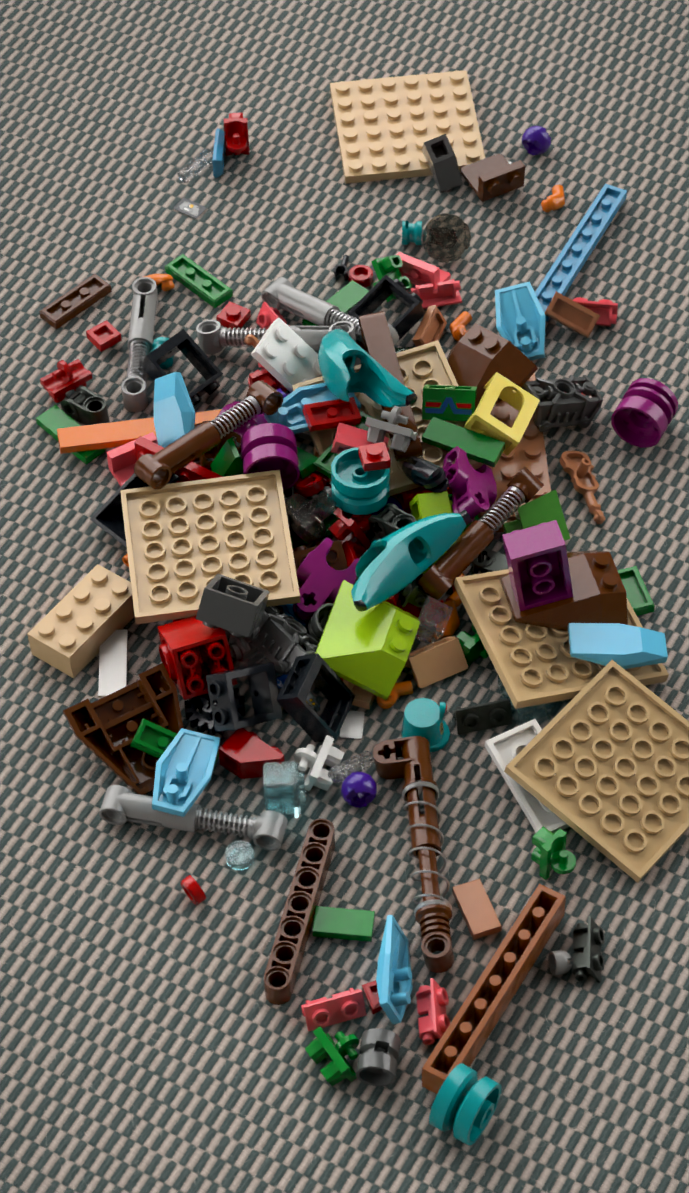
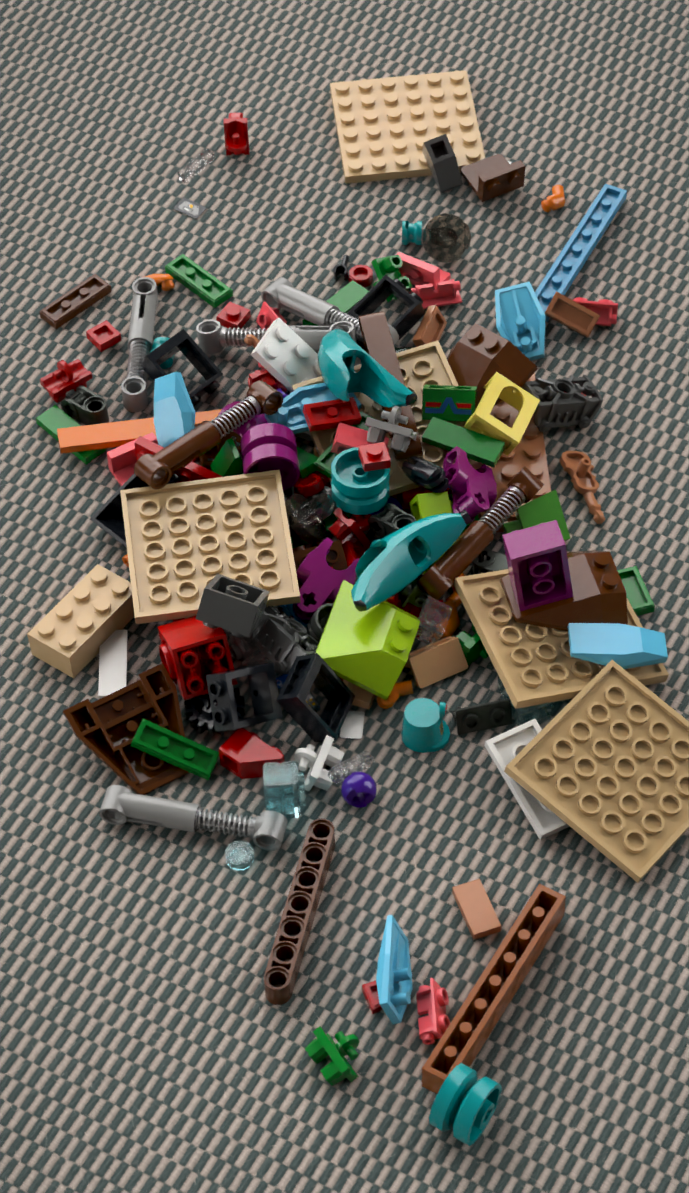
medium azure piece [152,728,220,817] -> none
red tile [180,875,206,905] -> none
dark azure tile [212,128,226,178] -> none
coral hinge [301,988,366,1032] -> none
green tile [312,906,375,942] -> none
dark grey wheel [356,1028,401,1086] -> none
reddish brown piece [372,736,454,973] -> none
orange arm [449,311,472,341] -> none
dark purple piece [522,126,551,155] -> none
green hips [531,826,576,880] -> none
light grey hinge [548,950,573,975] -> none
pearl dark grey hinge [572,916,605,983] -> none
magenta wheel [611,378,678,448] -> none

